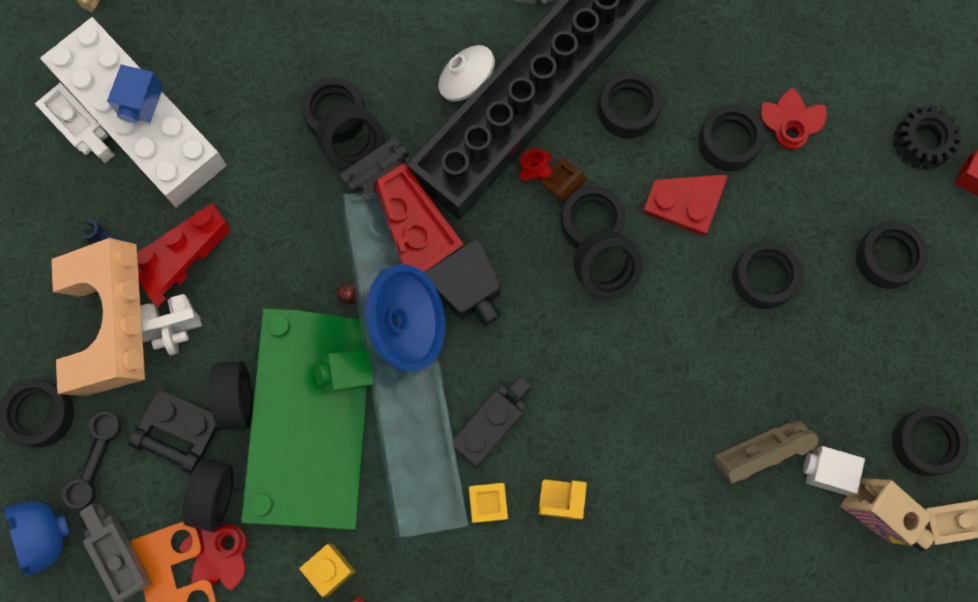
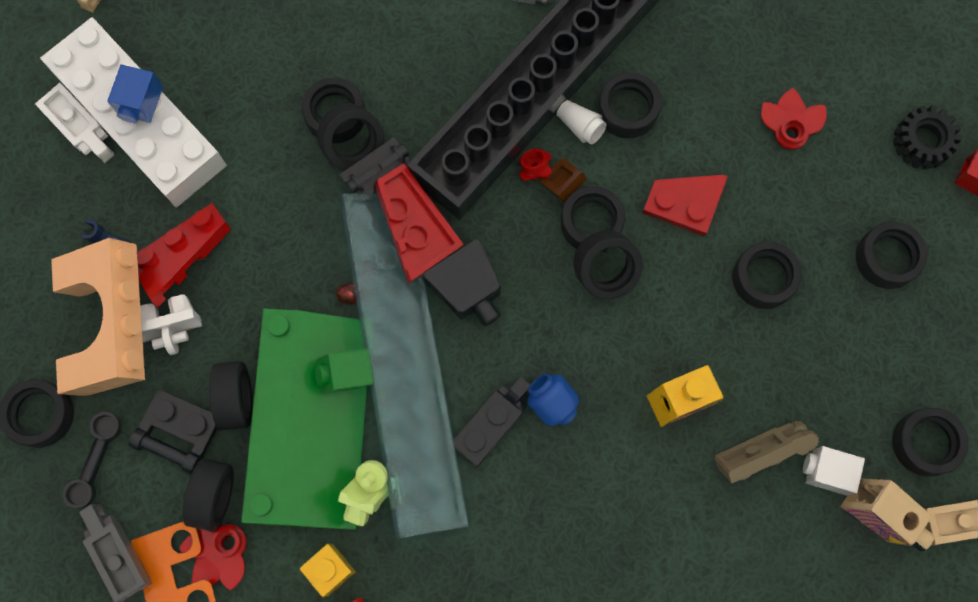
blue cylinder [4,501,69,578] -> none
blue dish [365,264,445,372] -> none
white dish [439,45,495,102] -> none
yellow plate [469,483,508,523] -> none
yellow panel [538,480,587,520] -> none
black tyre [698,104,765,172] -> none
none -> yellowish green hips [338,460,396,526]
none -> blue head [527,373,579,426]
none -> white cone [557,100,607,144]
none -> yellow torso [647,365,723,427]

